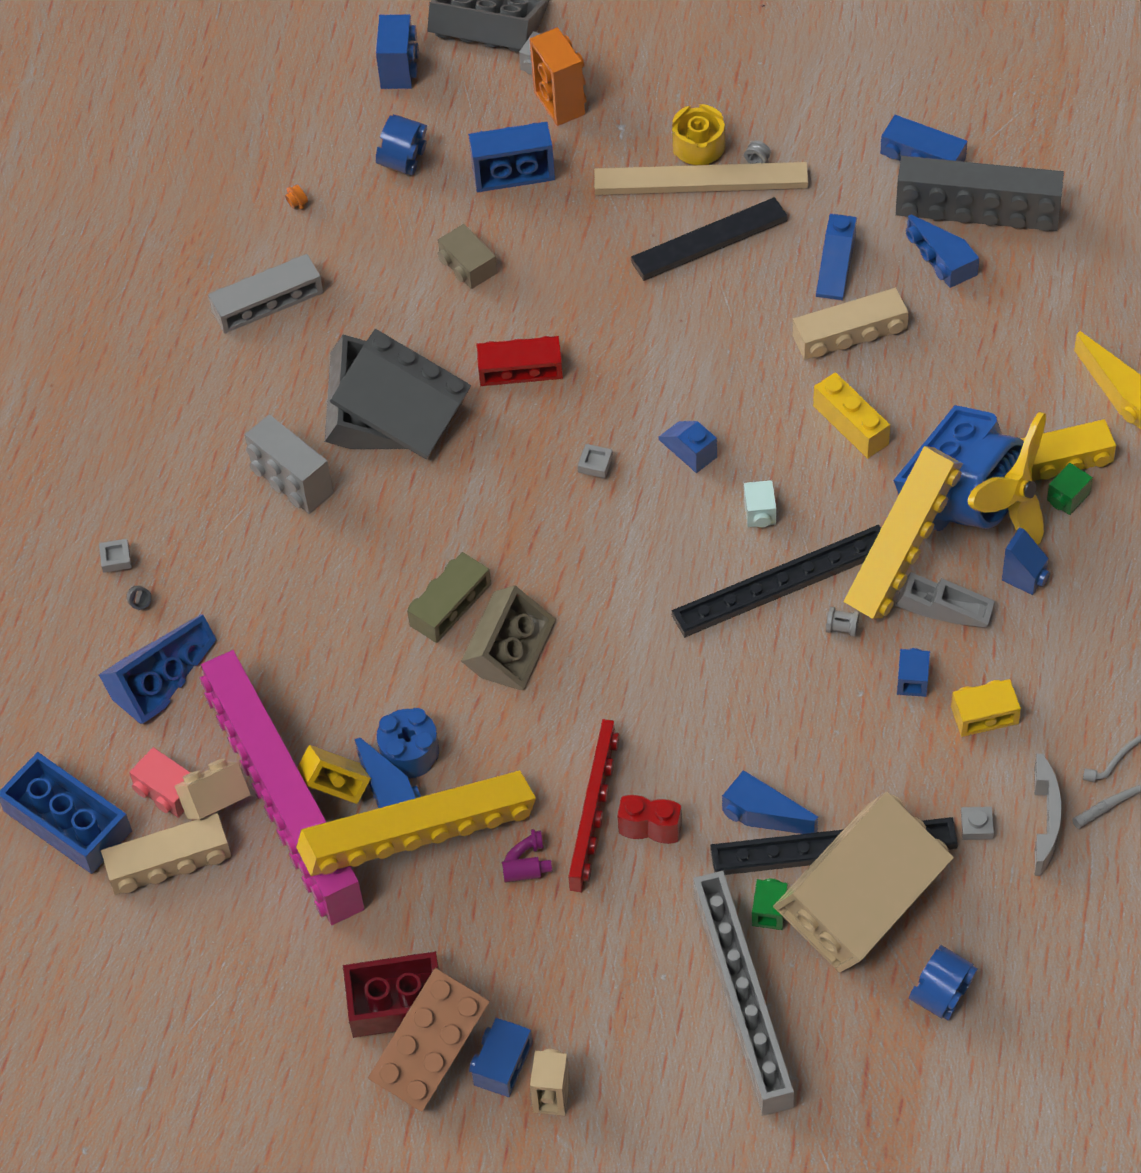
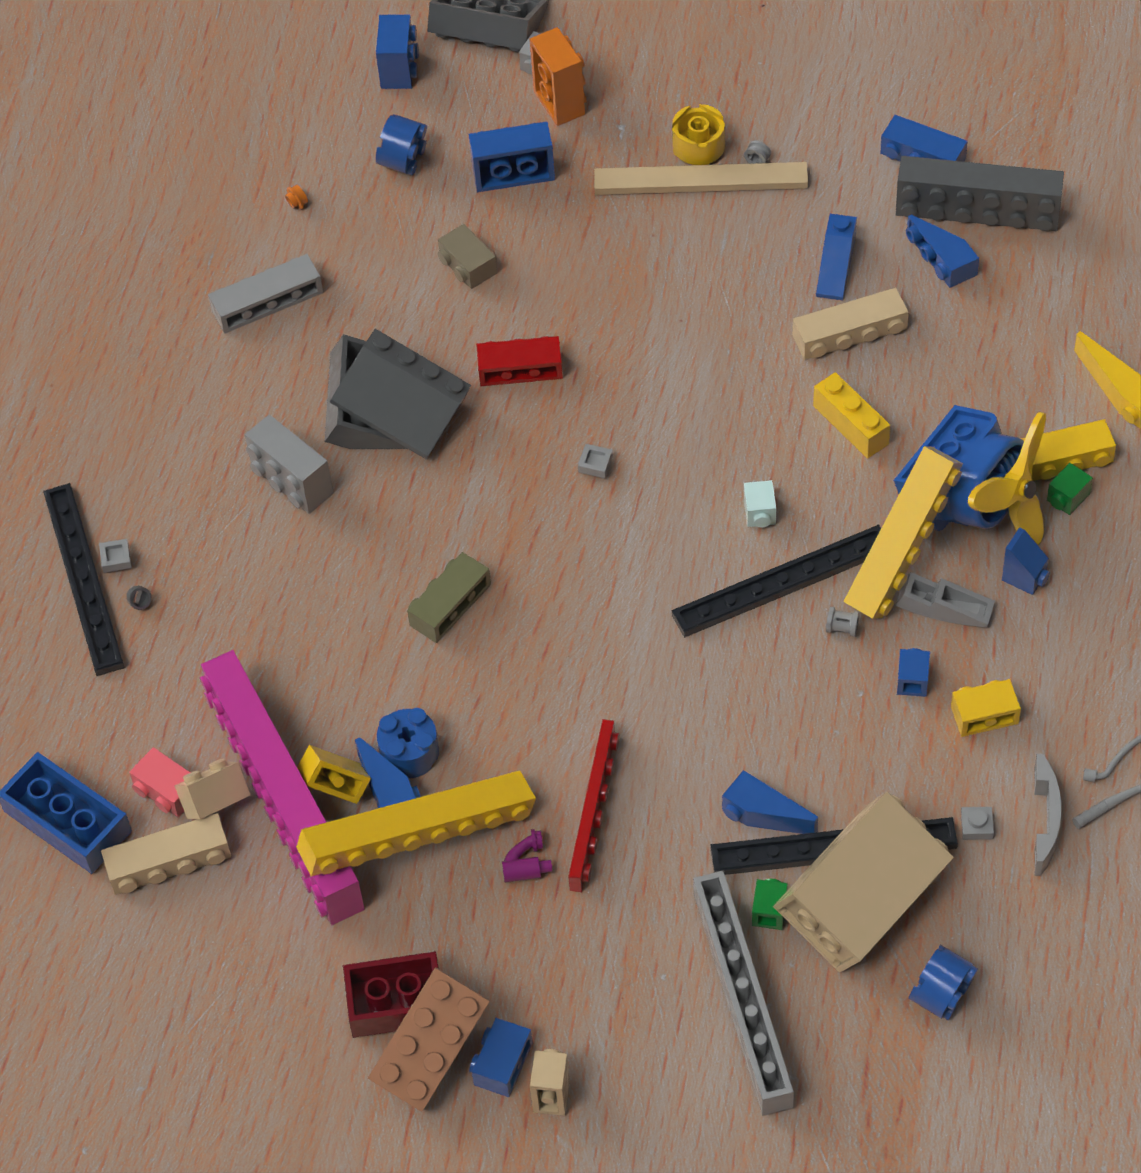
blue wedge [99,614,217,724] -> none
dark tan slope [461,585,556,690] -> none
red brick [617,795,682,844] -> none
black tile [631,197,787,281] -> none
blue slope [658,421,717,473] -> none
none -> black tile [43,483,125,676]

